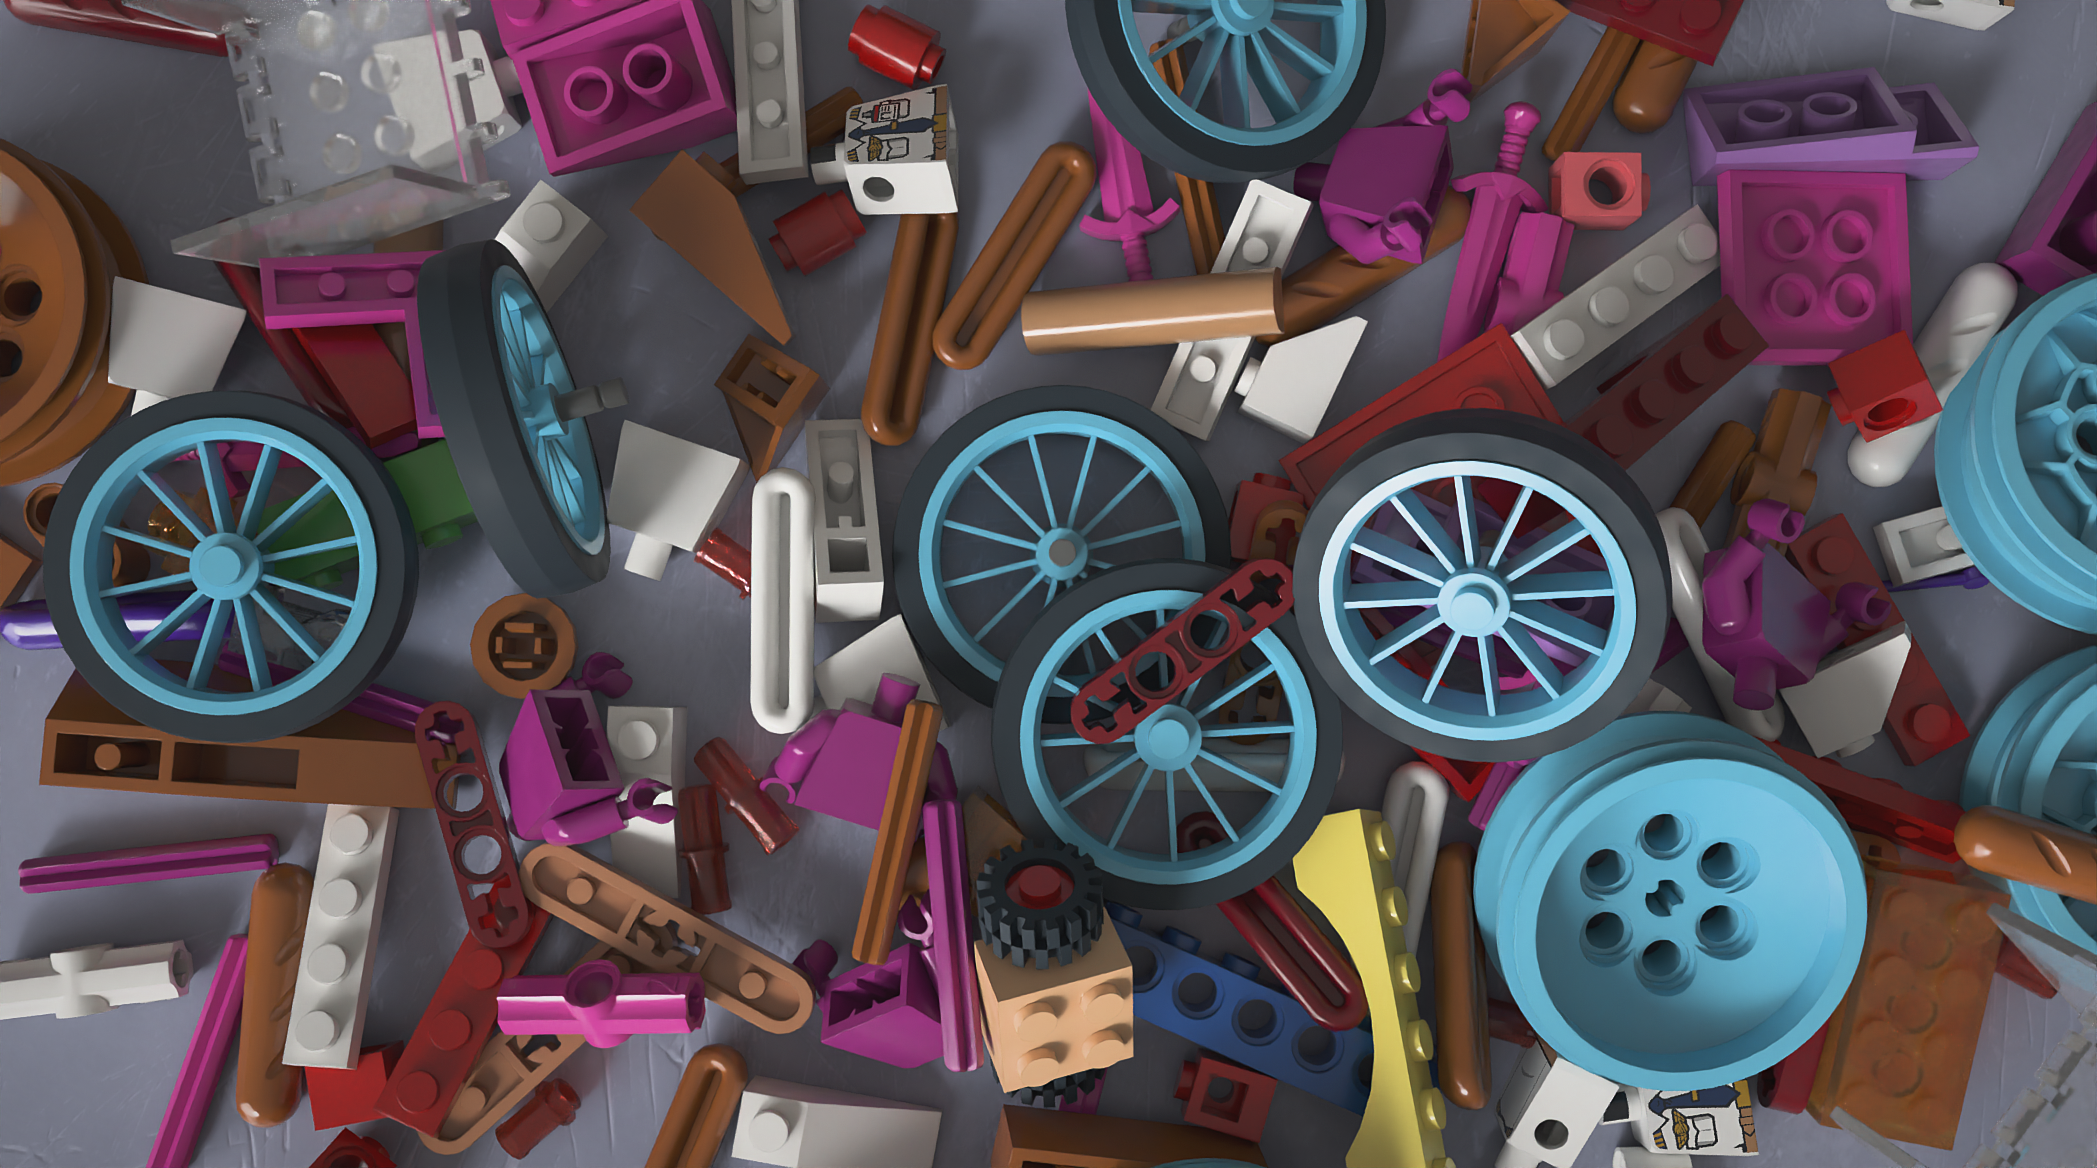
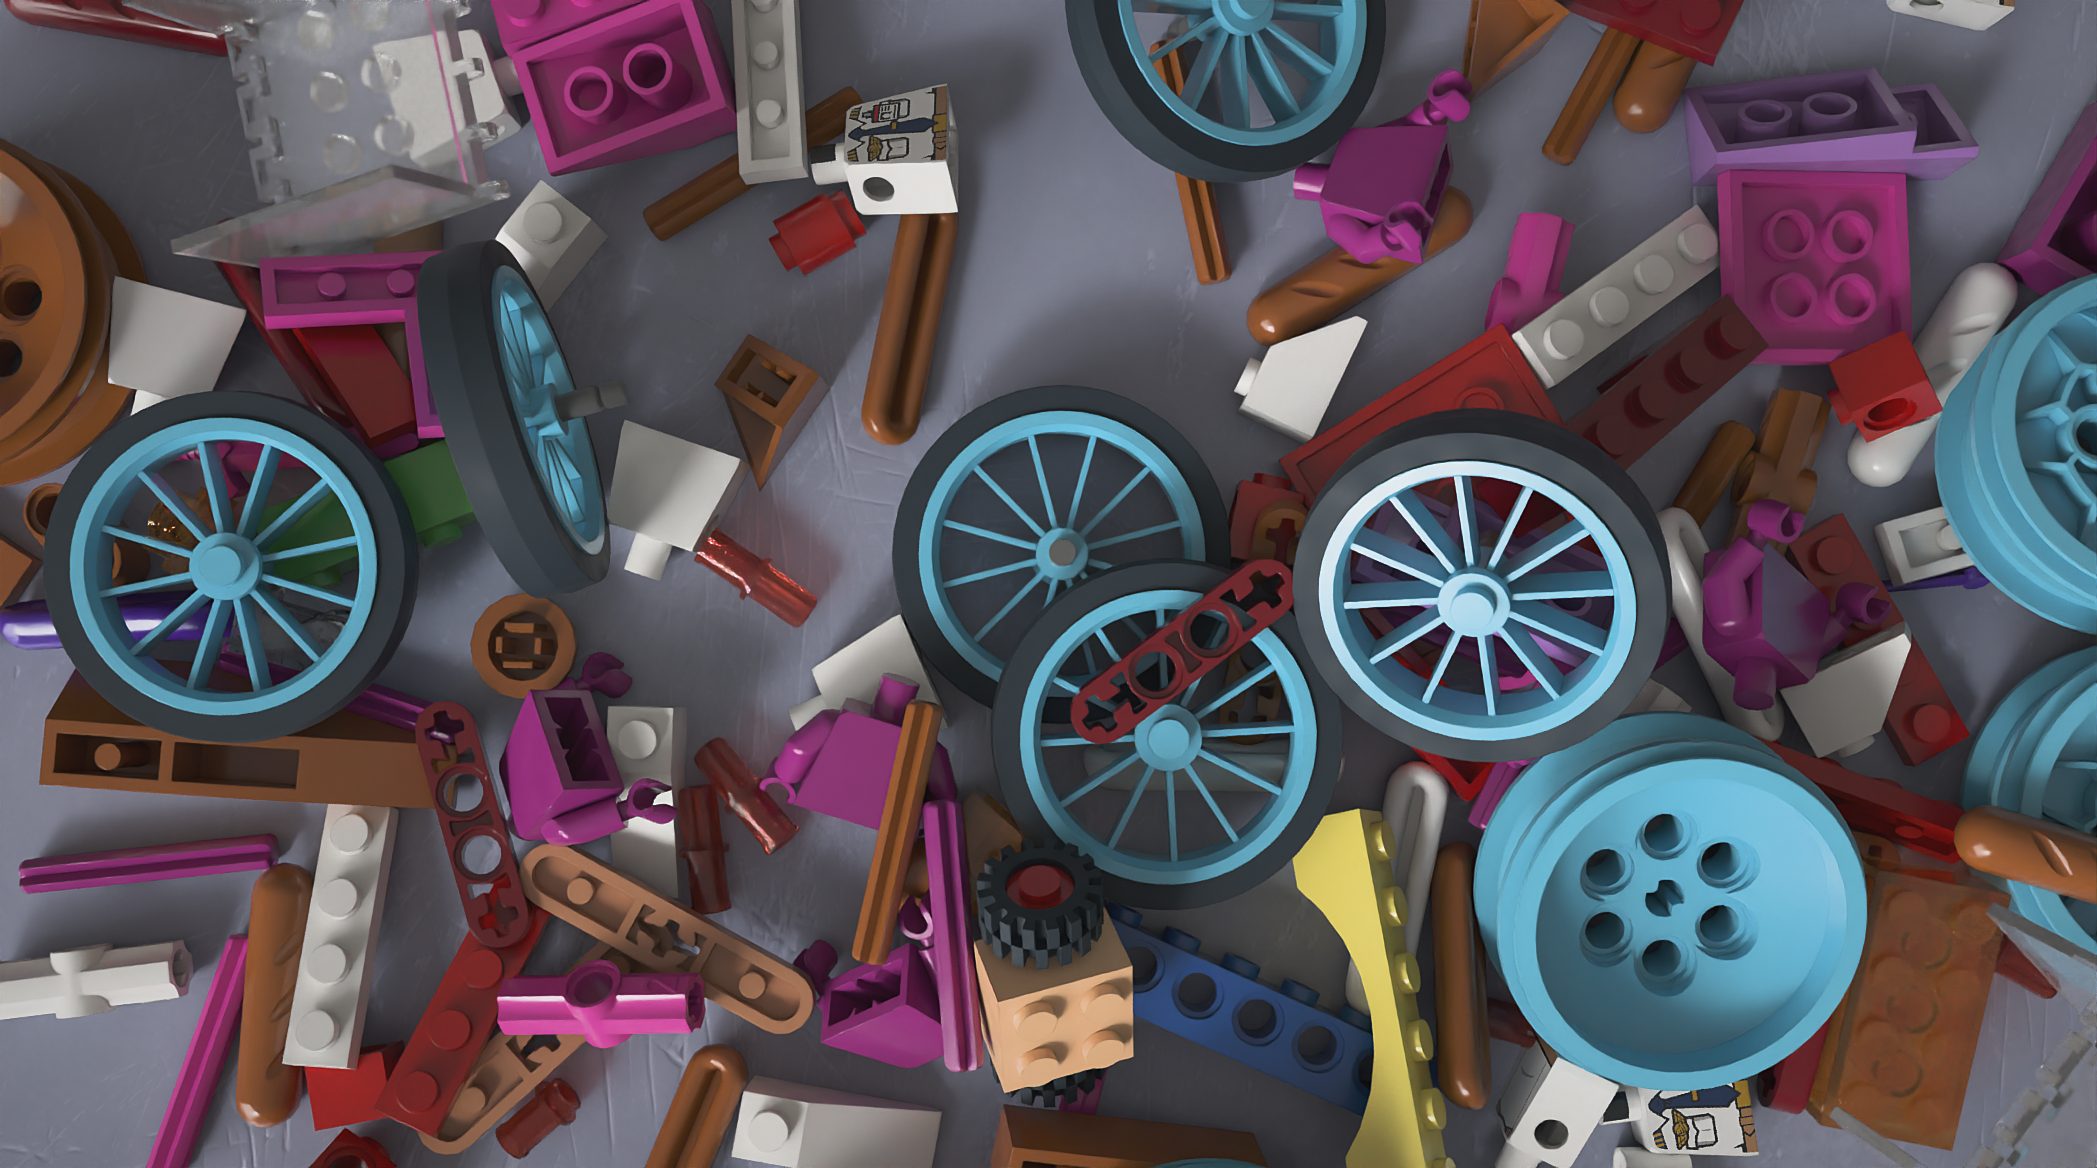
dark orange slope [629,149,796,346] -> none
white piece [750,467,816,734] -> none
white slope [805,419,884,623] -> none
red brick [848,4,946,90] -> none
dark orange piece [932,141,1097,370] -> none
medium nougat brick [1021,267,1285,356] -> none
dark pink sword [1079,89,1180,282] -> none
white plate [1151,179,1314,441] -> none
red brick [1173,1047,1278,1143] -> none
dark red piece [1176,811,1369,1032] -> none
dark pink sword [1437,101,1549,362] -> none
coral brick [1548,152,1651,231] -> none

